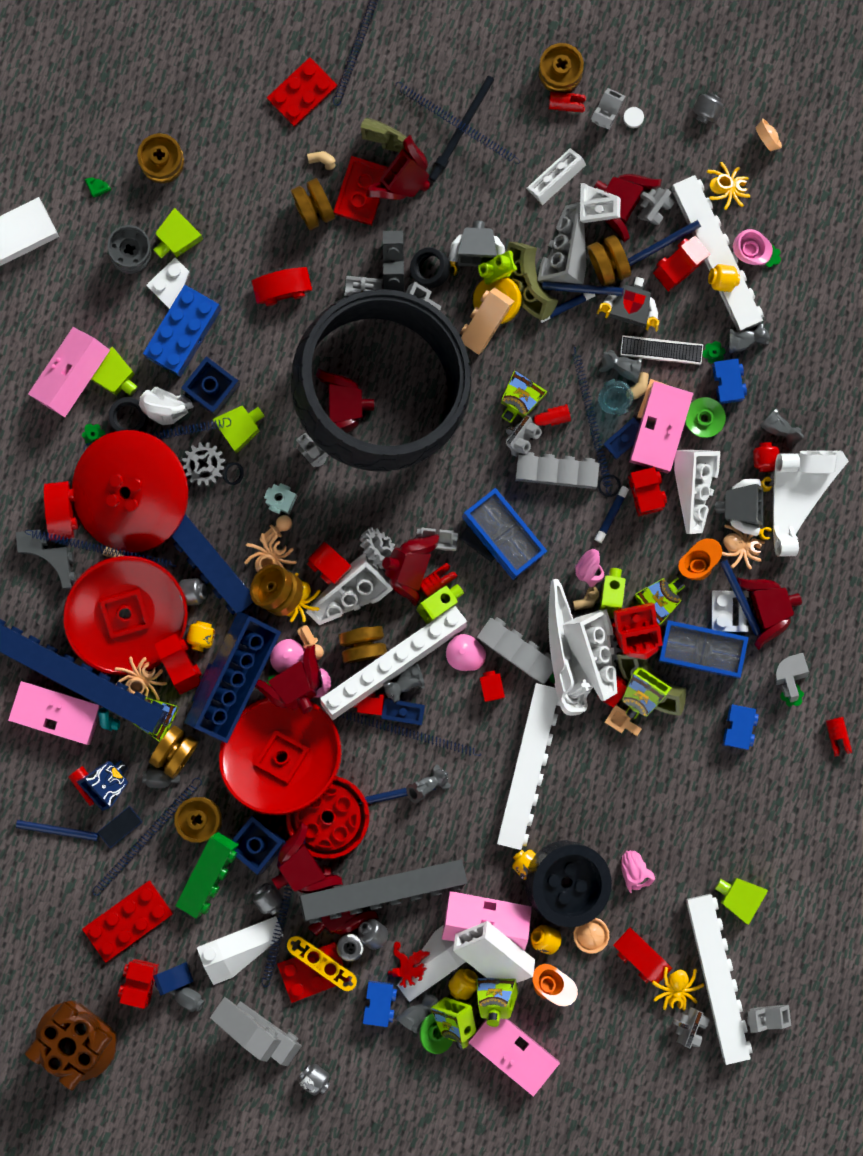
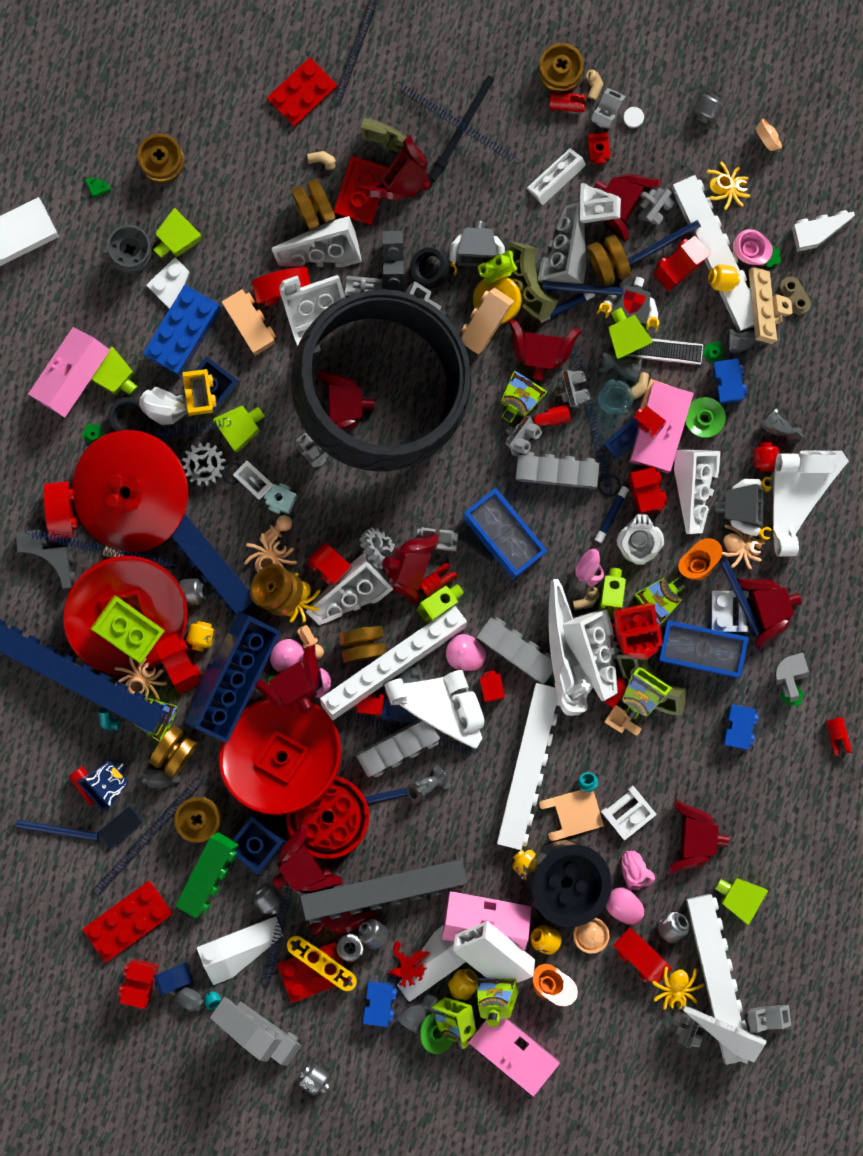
bright pink brick [8,681,102,745] -> none
reddish brown piece [25,1000,117,1091] -> none
none -> lime tile [90,595,165,664]
none -> yellow window [183,369,216,417]
none -> teal hinge [204,991,222,1010]
none -> light nougat brick [222,289,276,356]
none -> white slope [233,461,274,500]
none -> white wedge [272,216,361,267]
none -> white piece [279,275,345,353]
none -> light grey brick [356,719,441,778]
none -> white panel [384,670,484,749]
none -> dark red torso [508,319,582,381]
none -> light nougat flag [539,790,604,841]
none -> light grey hips [555,370,590,408]
none -> teal plate [578,772,598,792]
none -> tan arm [586,70,603,101]
none -> red brick [587,132,611,165]
none -> white plate [601,786,657,841]
none -> bright pink hat [606,888,644,925]
none -> lime torso [608,308,653,360]
none -> white helmet [617,514,664,565]
none -> red brick [633,405,666,440]
none -> flat silver head [658,912,689,943]
none -> dark red torso [668,798,729,875]
none -> white wedge [681,1005,767,1064]
none -> tan plate [749,267,793,344]
none -> dark tan plate [780,277,811,315]
none -> white slope [792,210,855,252]

